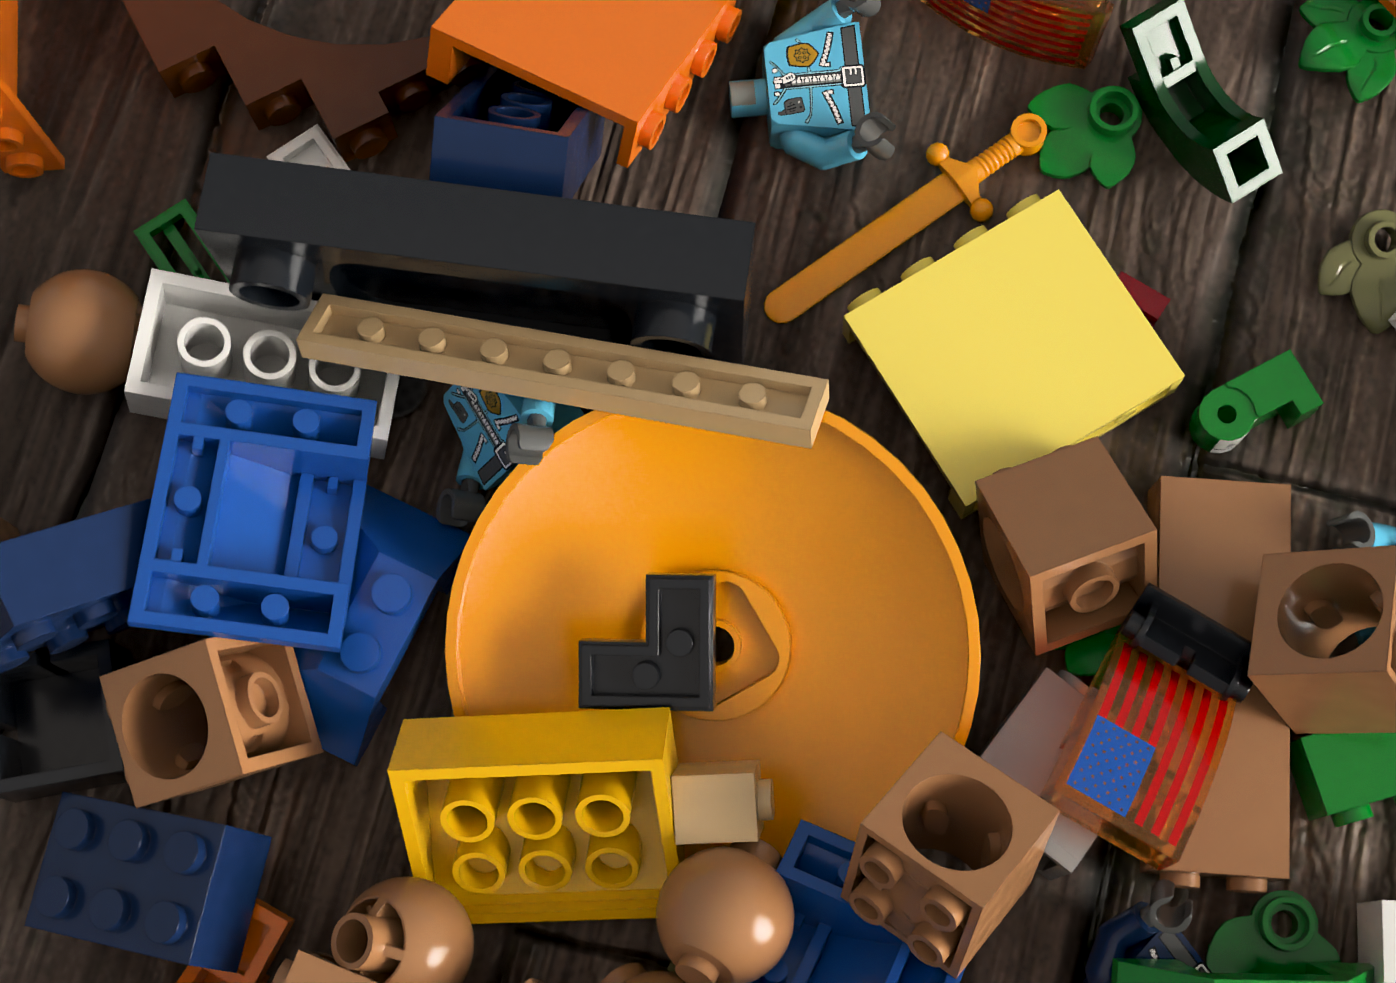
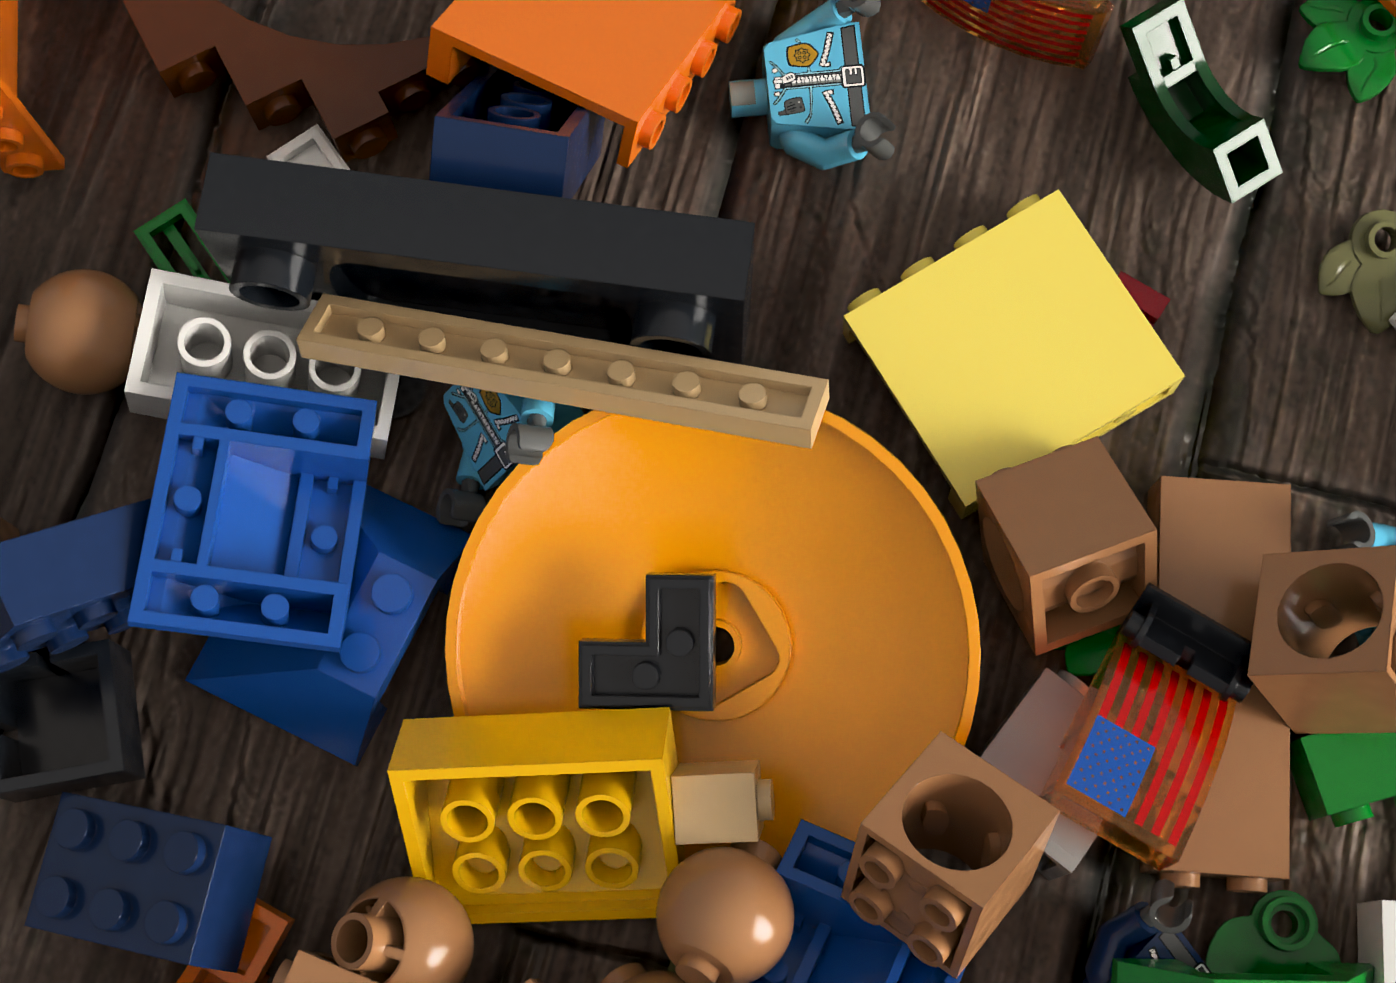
medium nougat brick [99,637,323,809] -> none
light orange sword [764,113,1047,324] -> none
green plate [1027,83,1142,189] -> none
green leg [1189,349,1324,453] -> none

